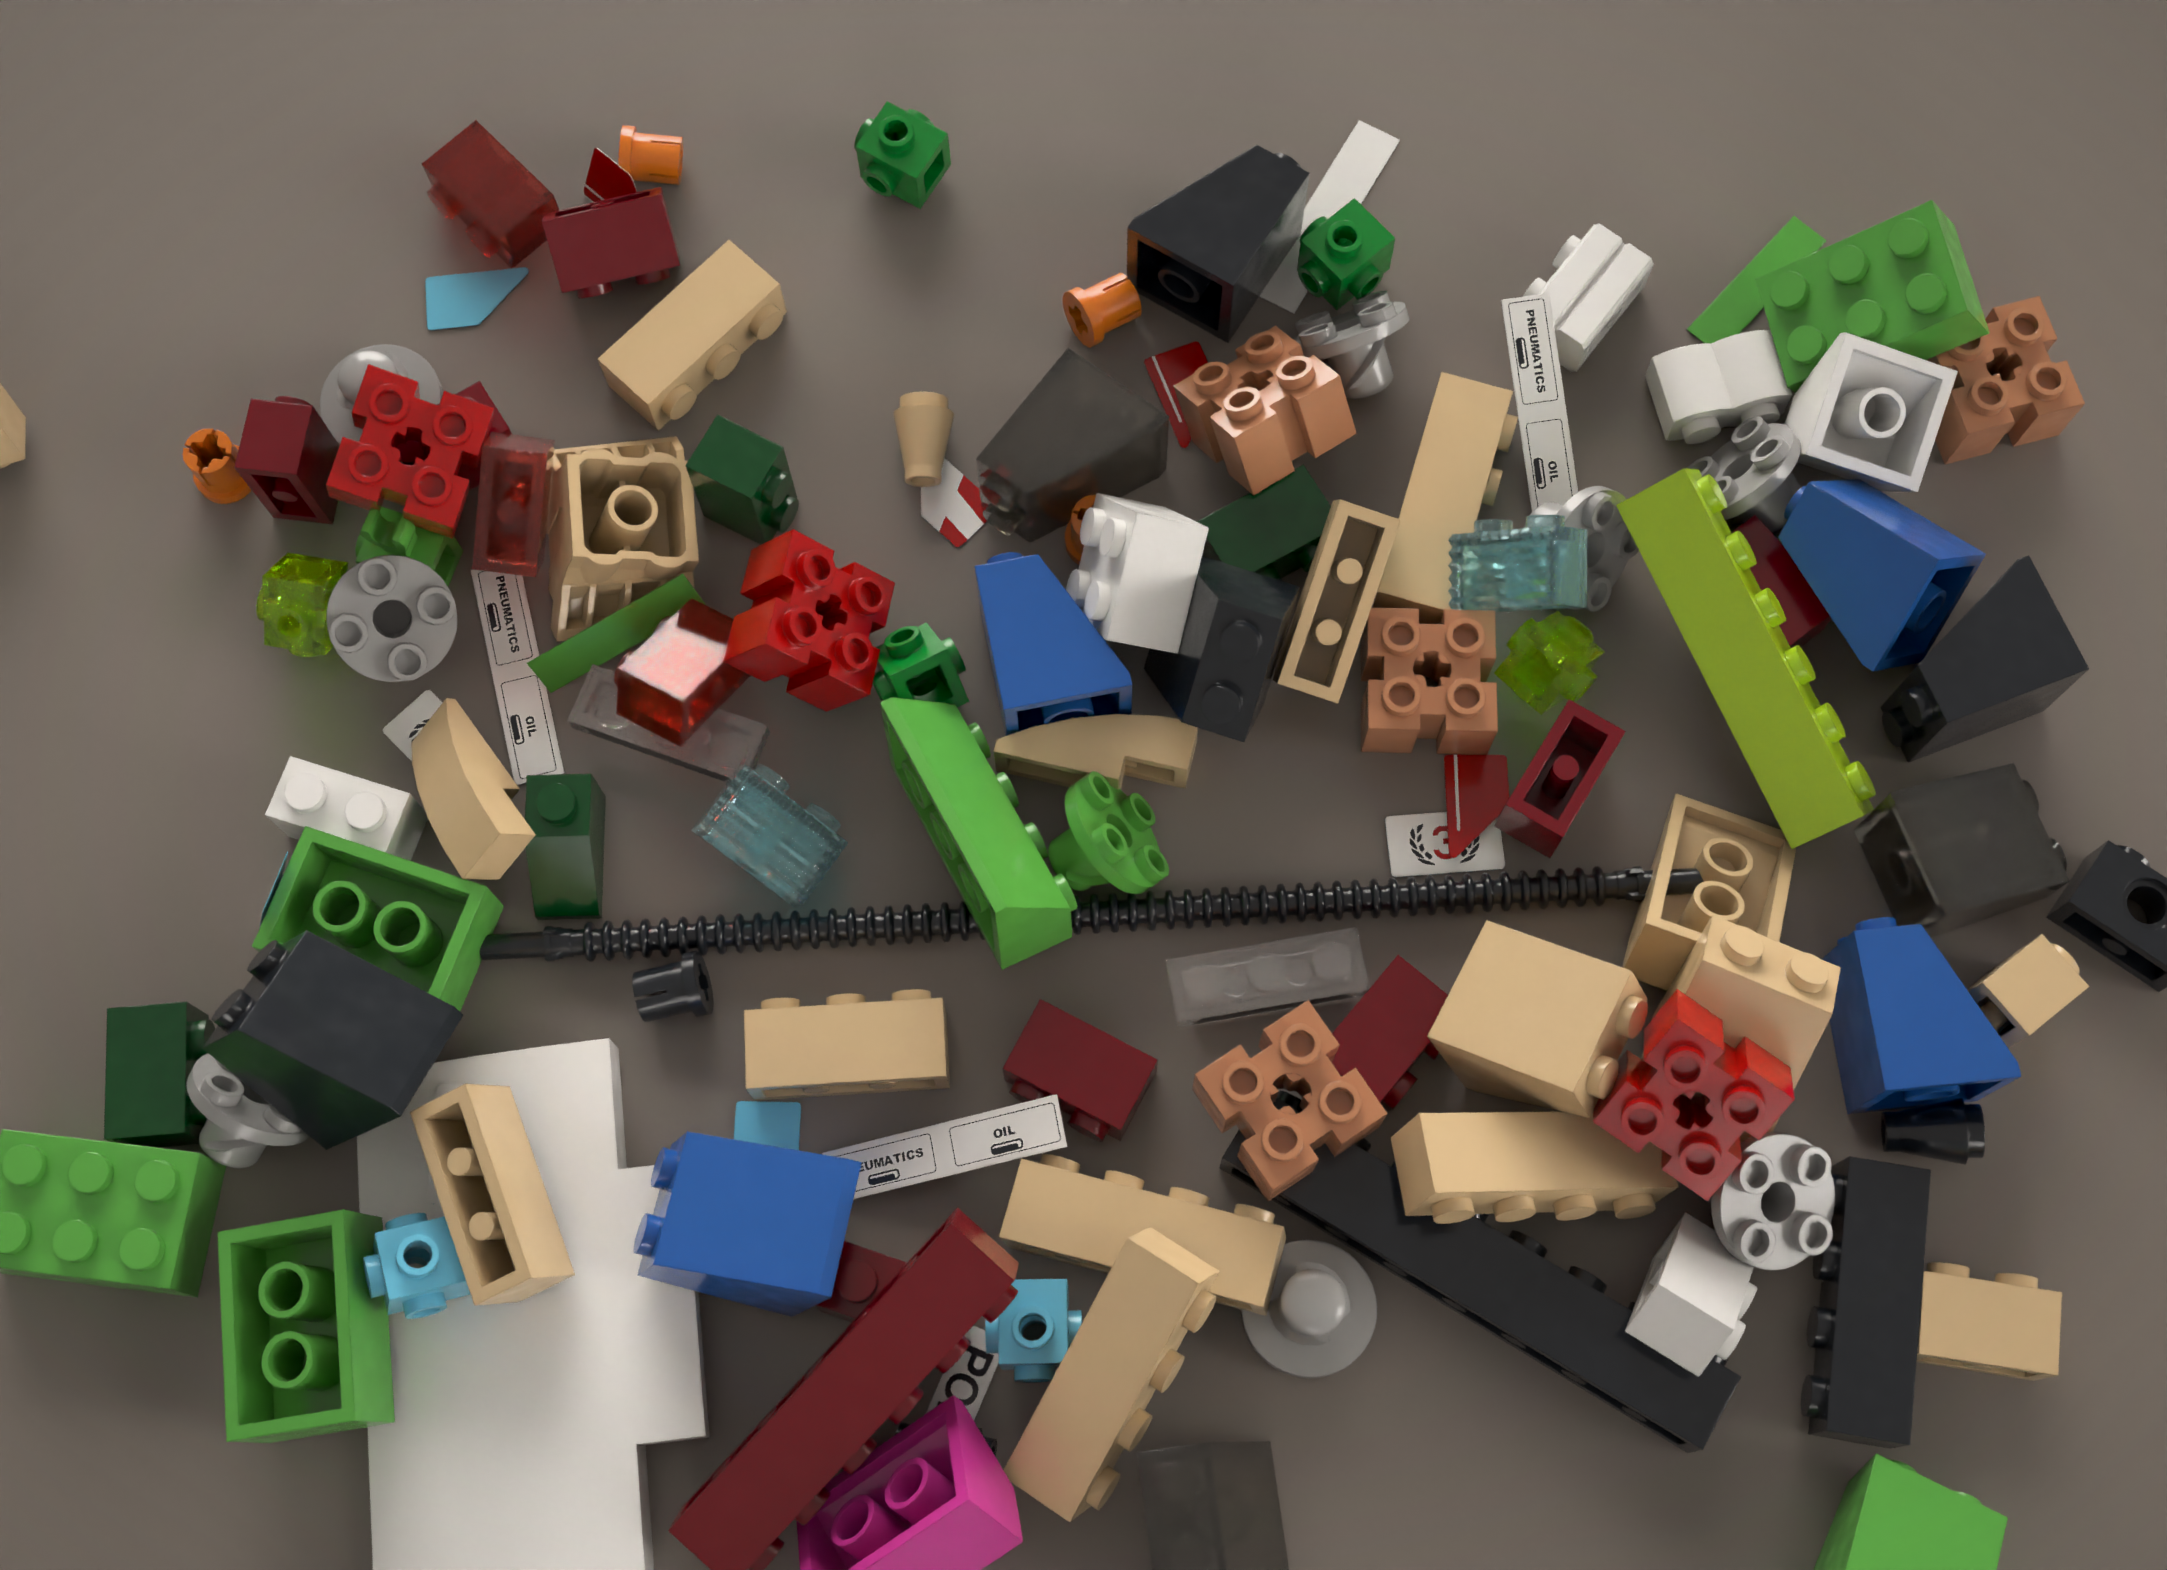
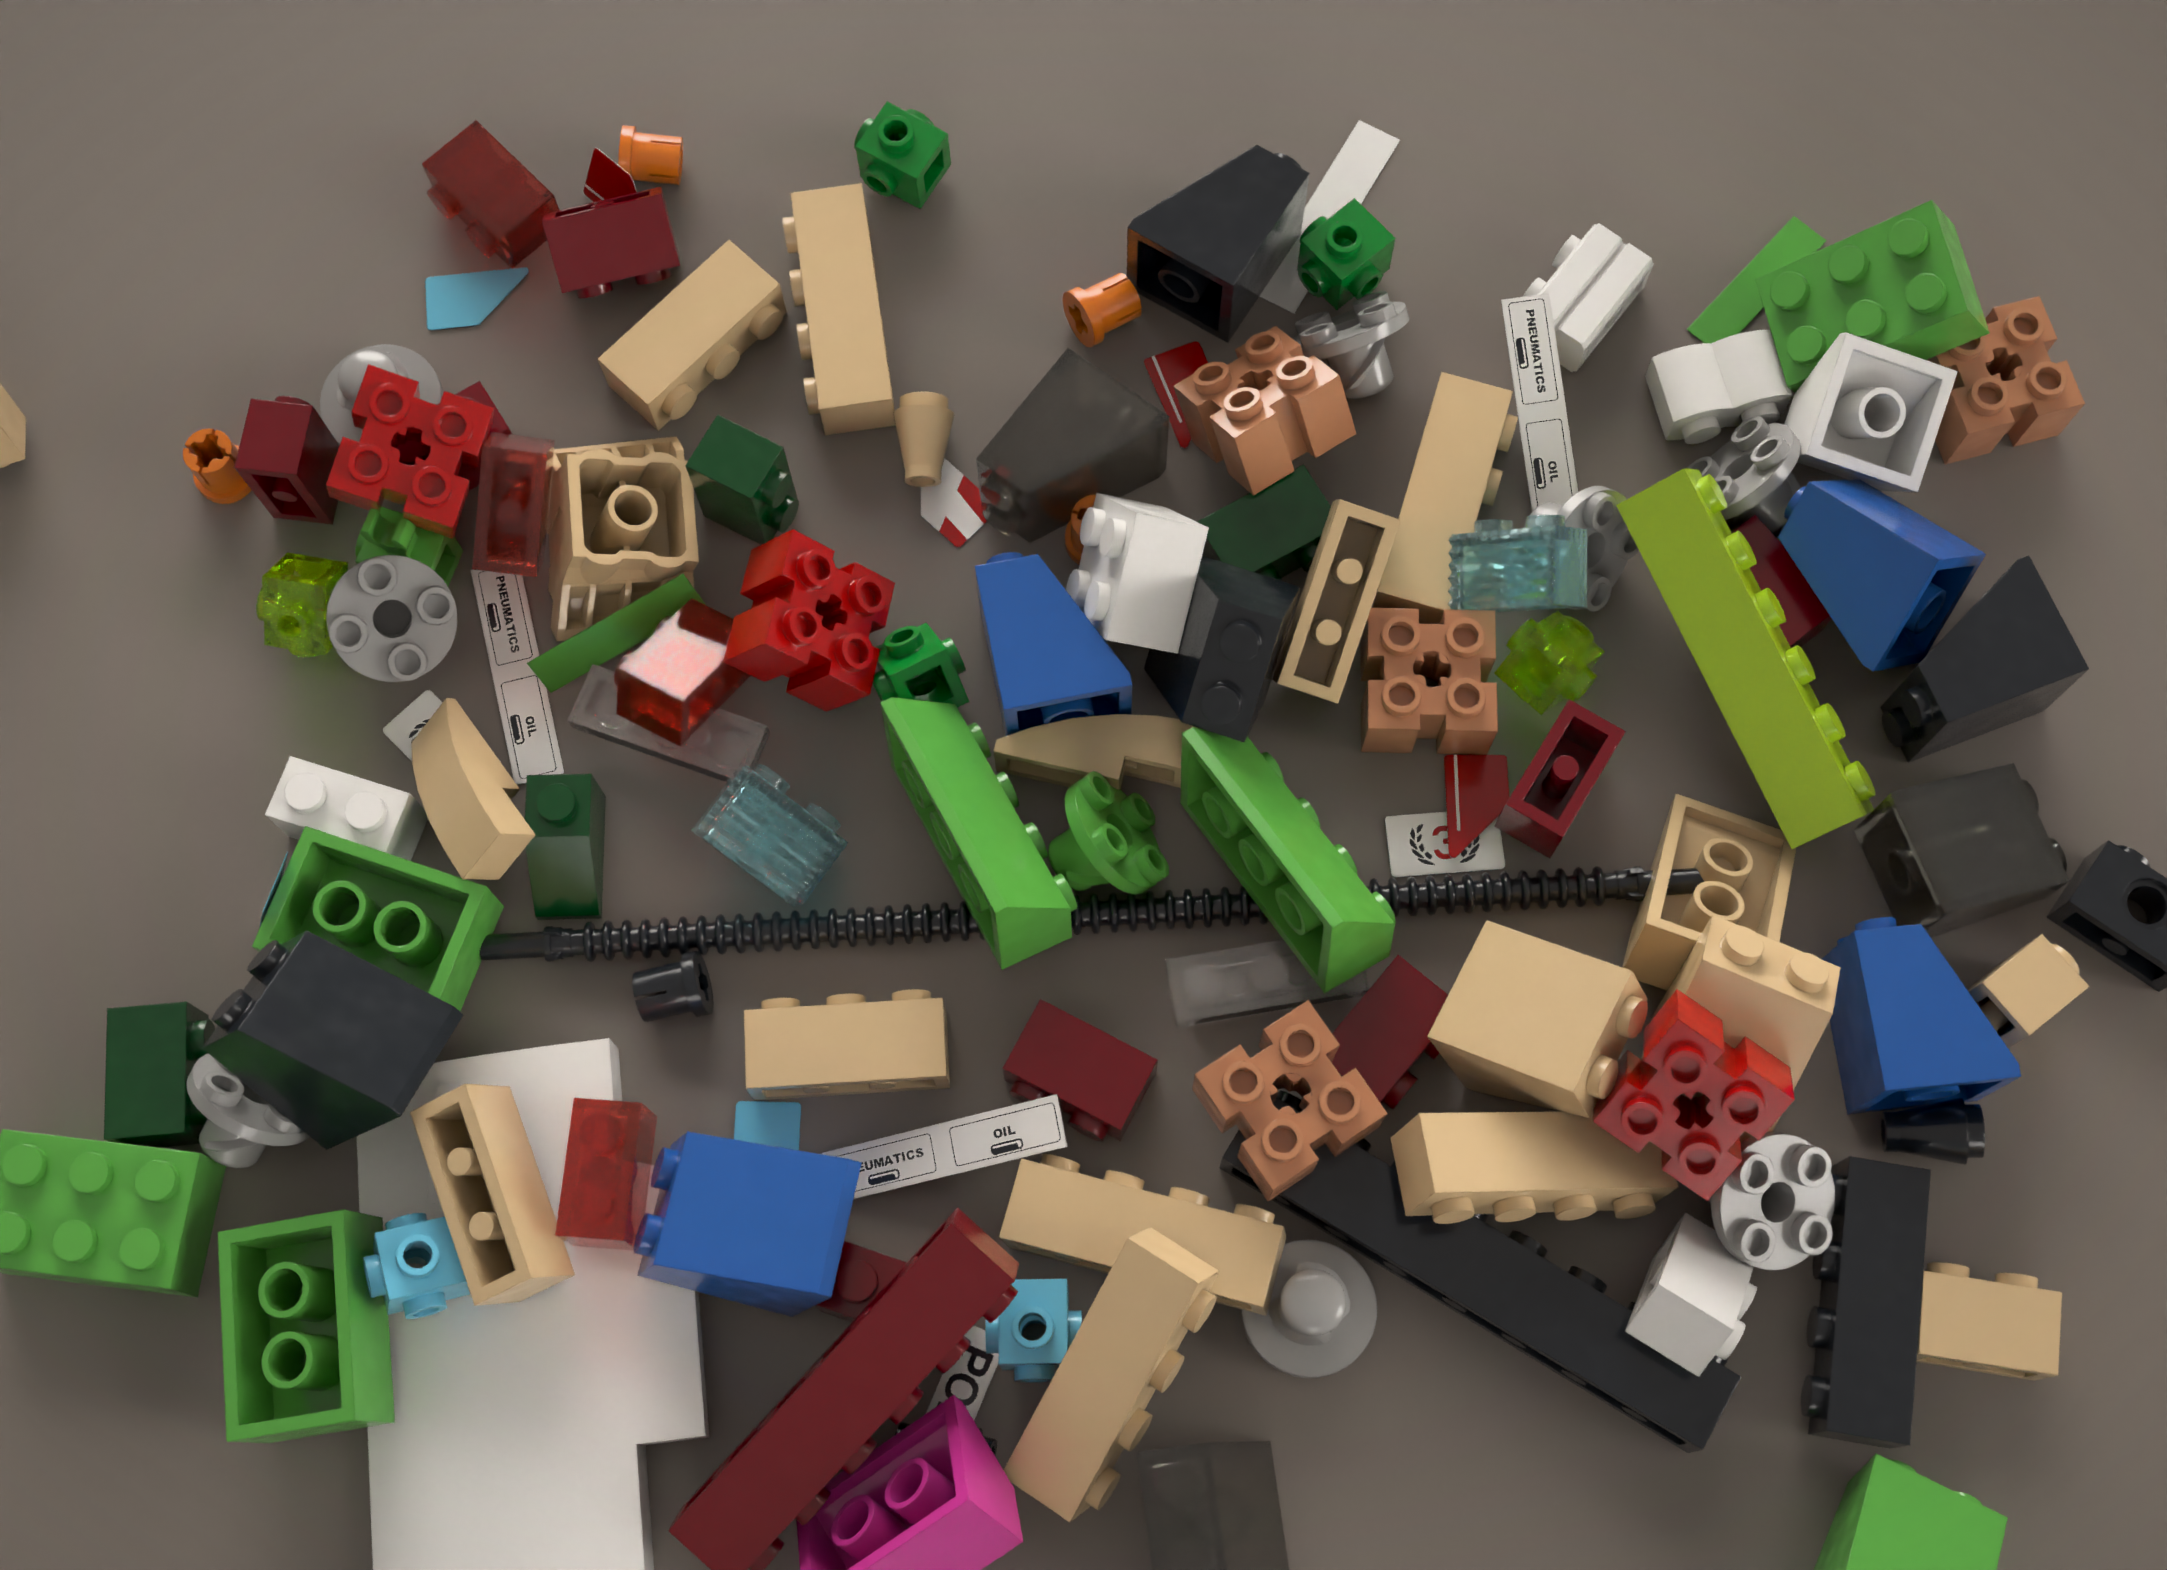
none -> clear red brick [555,1098,657,1250]
none -> tan brick [783,183,896,435]
none -> bright green slope [1180,727,1396,993]

